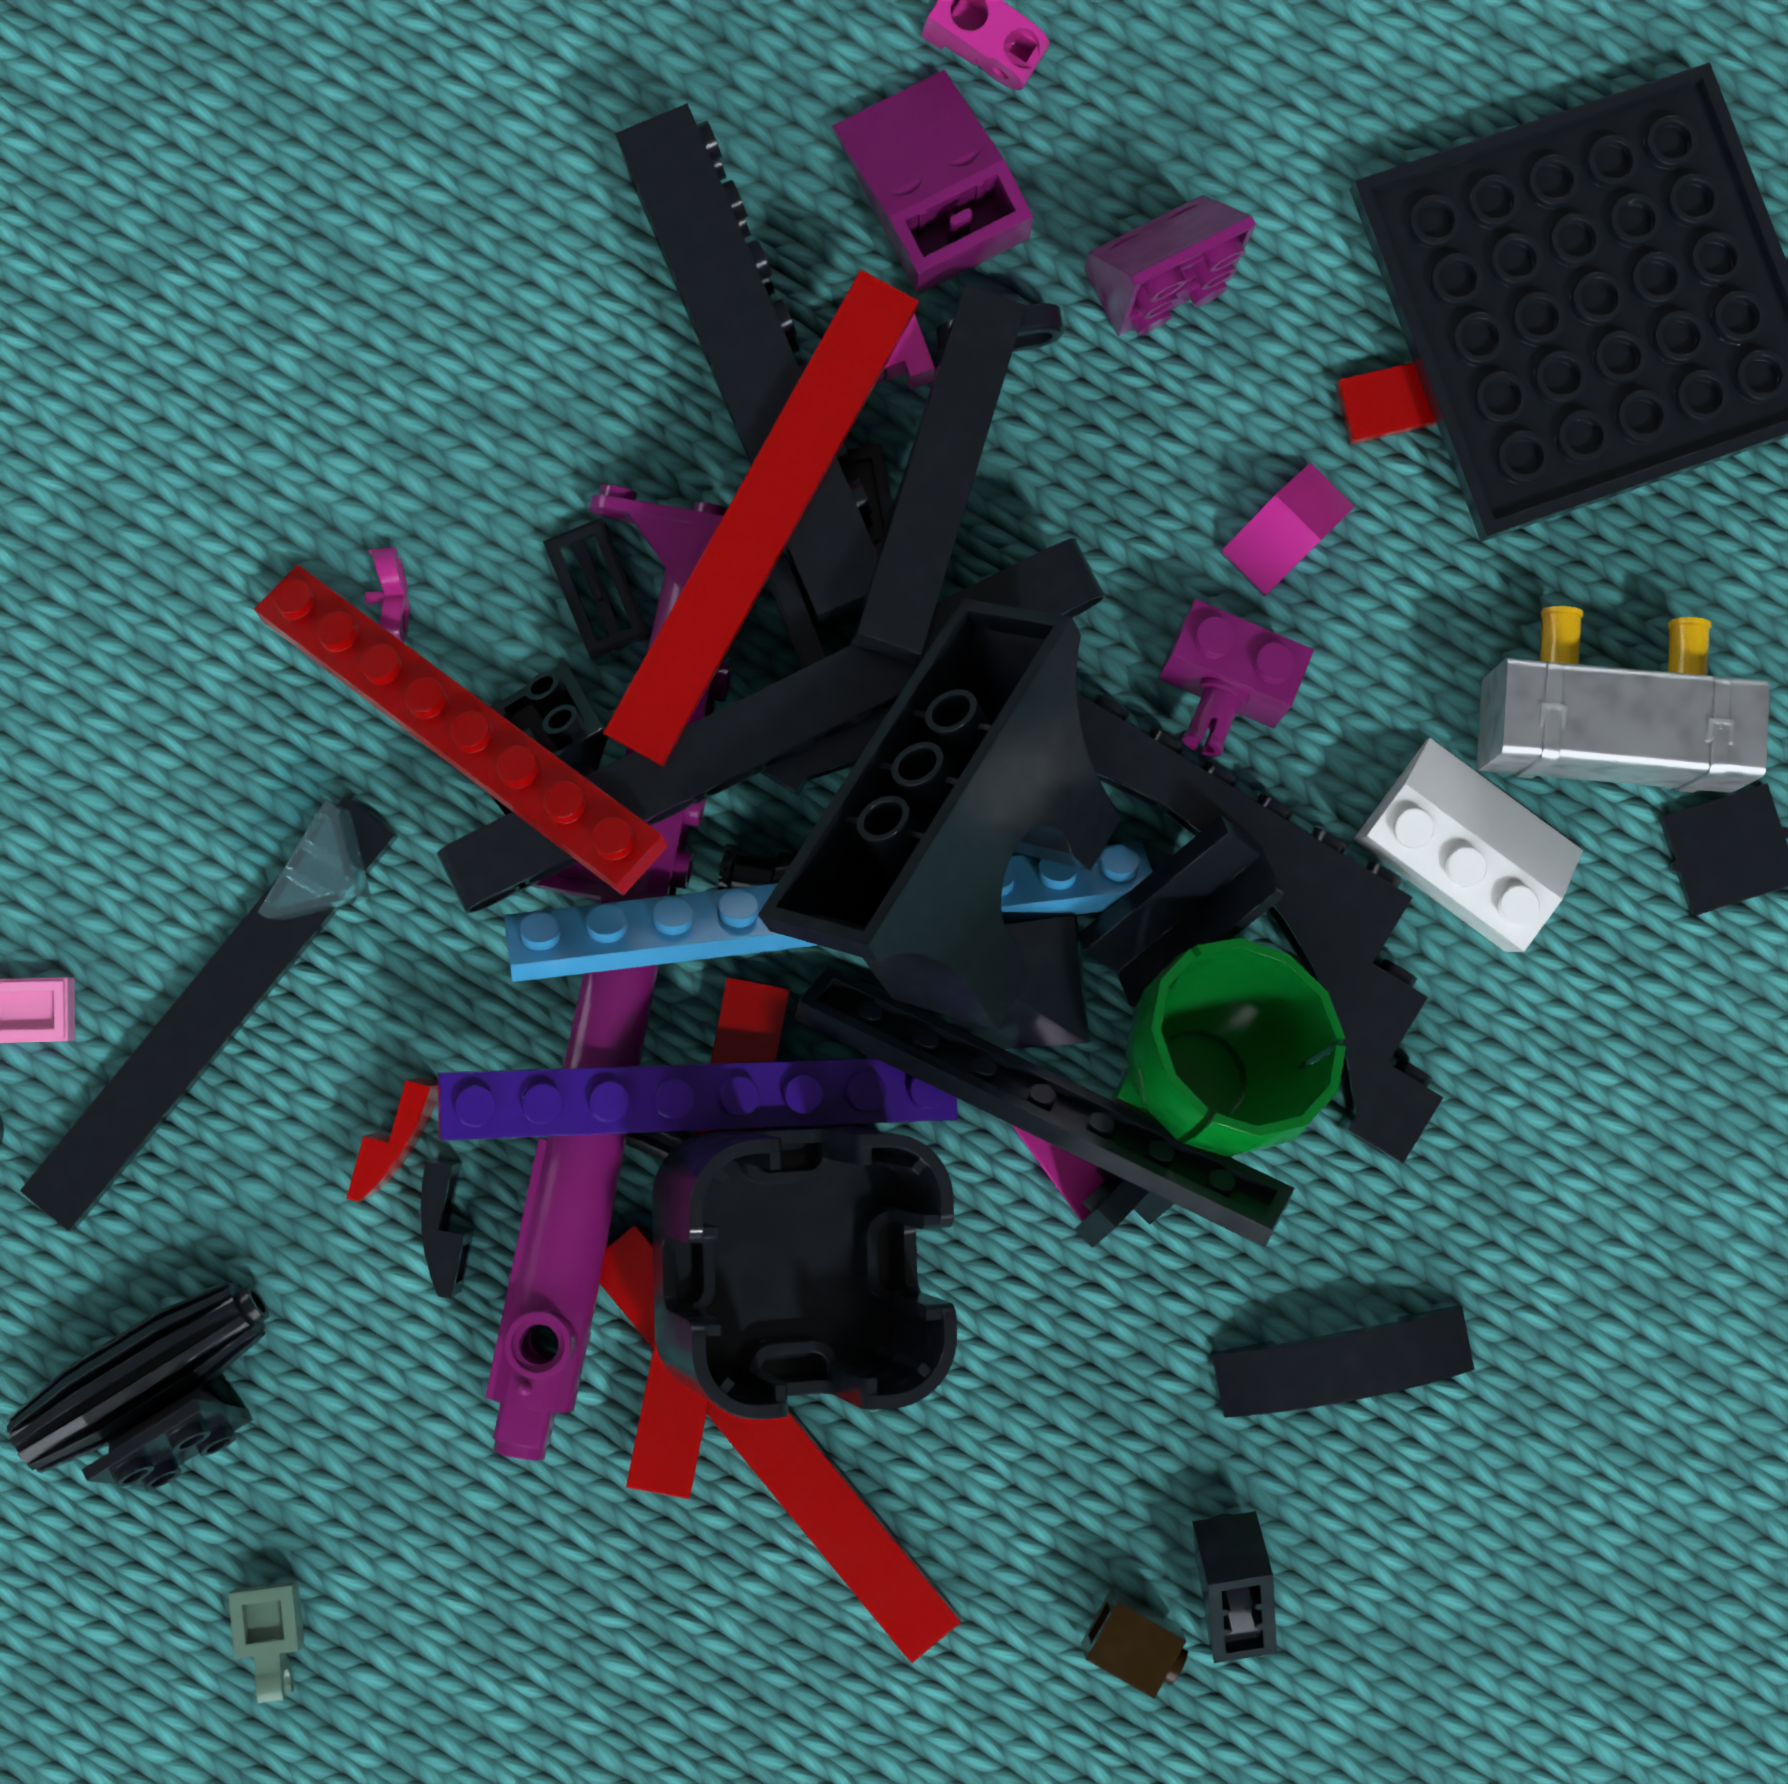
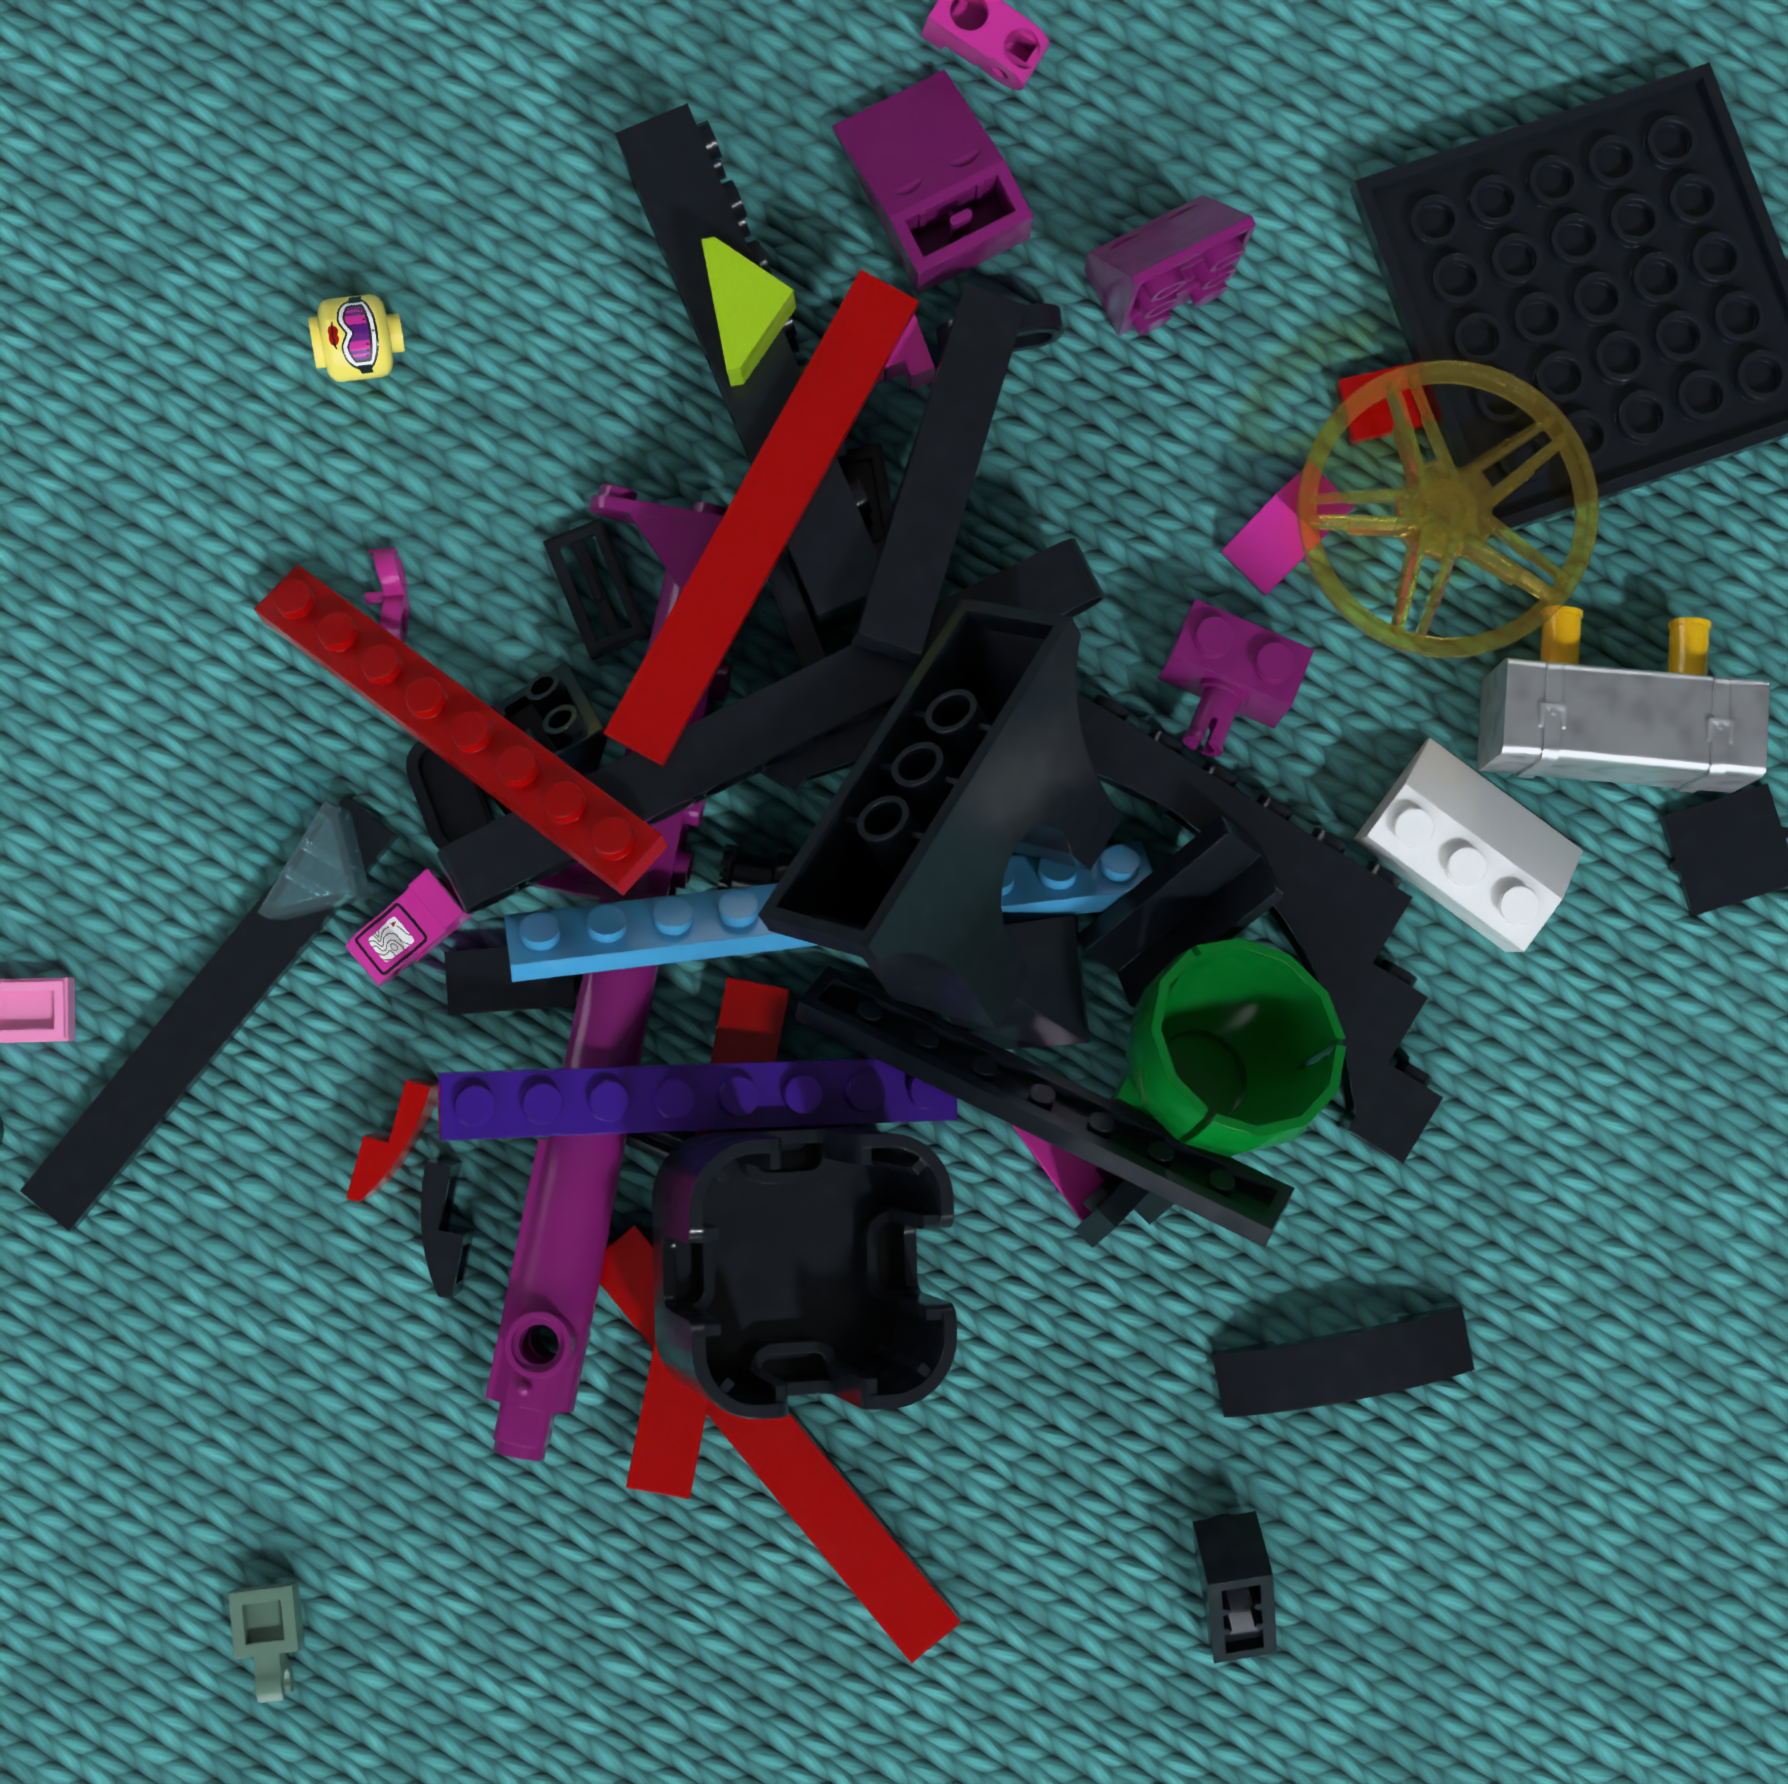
black plate [7,1281,269,1490] -> none
dark brown brick [1081,1586,1188,1699] -> none
none -> light yellow head [308,294,405,382]
none -> dark pink leg [345,868,475,987]
none -> black tile [406,741,494,850]
none -> black tile [444,947,578,1015]
none -> lime slope [701,237,796,386]
none -> clear yellow wheel [1297,360,1599,658]

